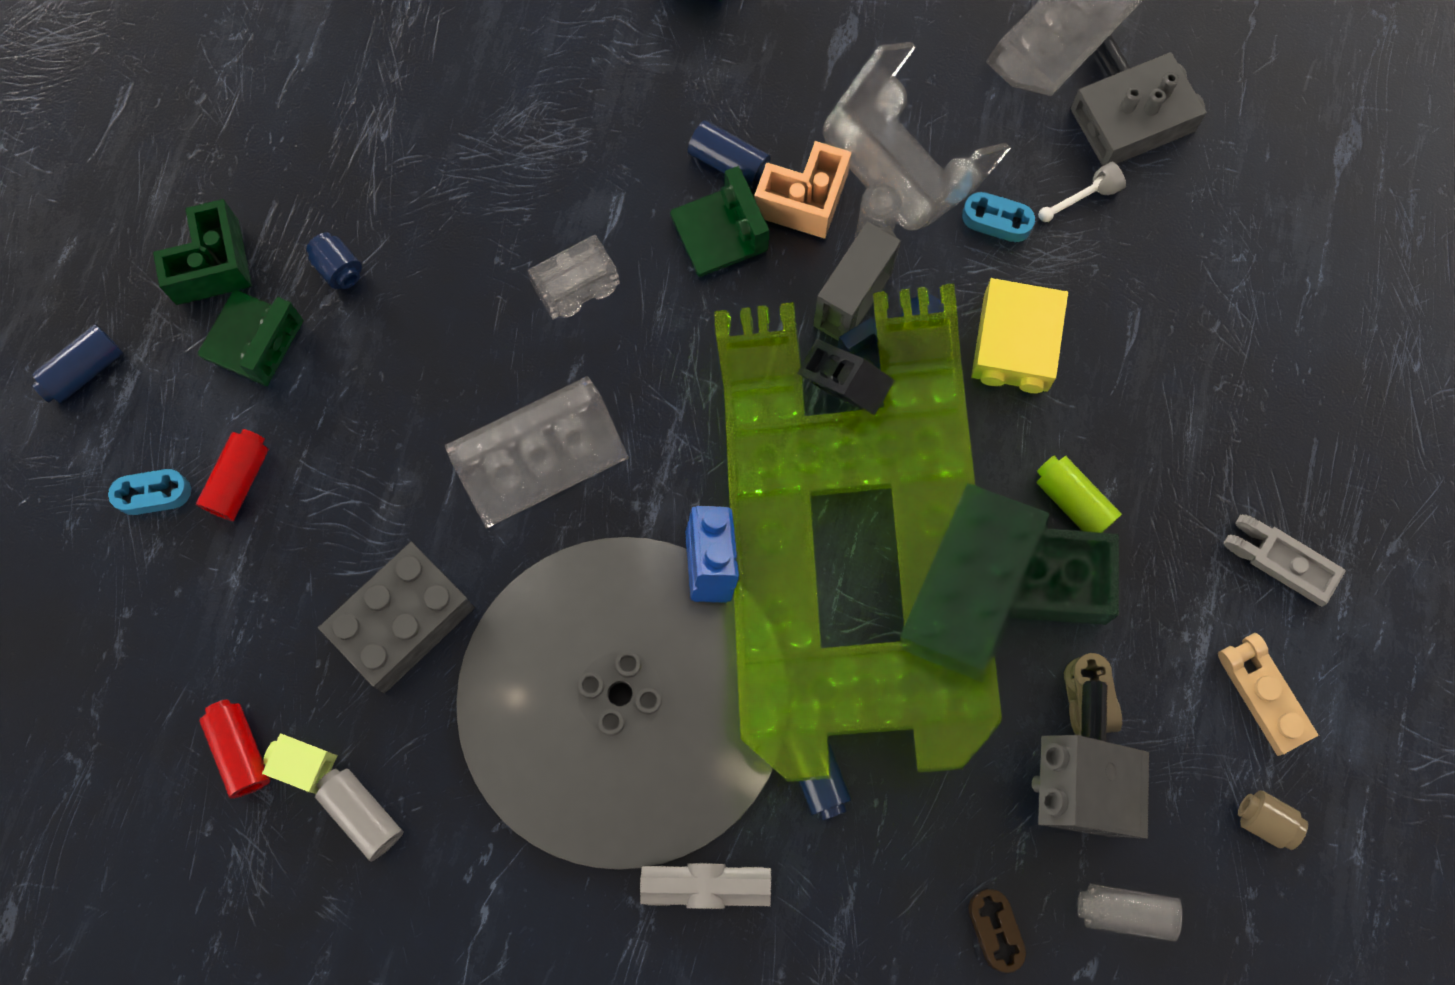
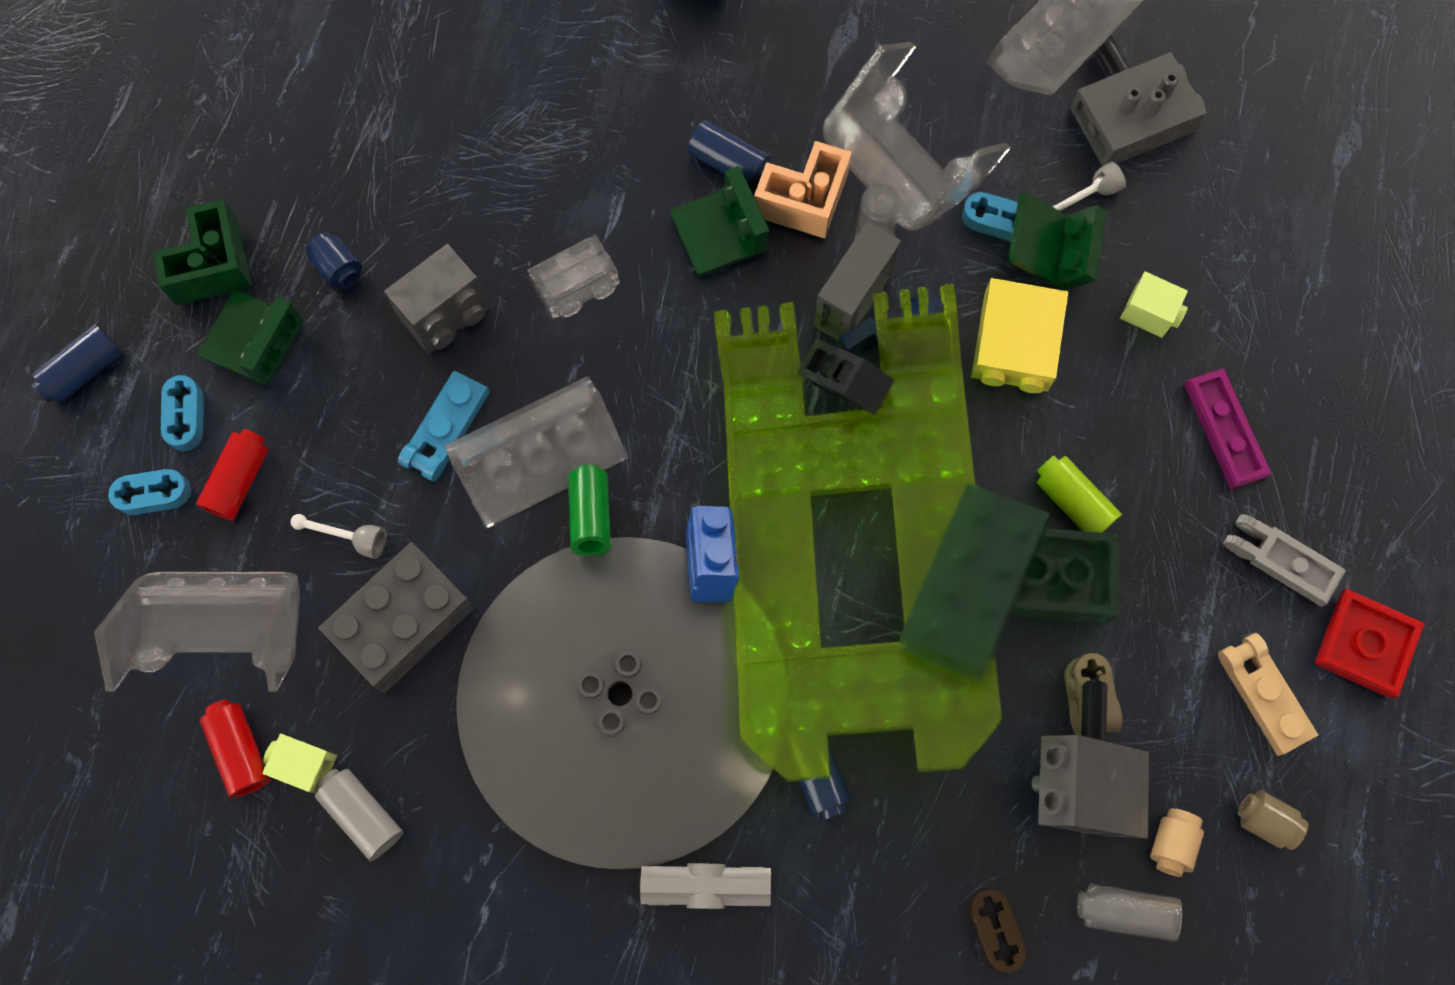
none -> clear windscreen [94,572,300,692]
none -> dark azure beam [161,375,204,452]
none -> light grey hinge [290,514,387,559]
none -> flat silver piece [384,243,489,354]
none -> dark azure plate [398,370,490,482]
none -> green brick [568,464,611,556]
none -> dark green bracket [1009,191,1107,291]
none -> yellowish green brick [1120,272,1188,338]
none -> tan brick [1150,809,1204,877]
none -> magenta tile [1184,368,1272,490]
none -> red plate [1314,589,1425,699]

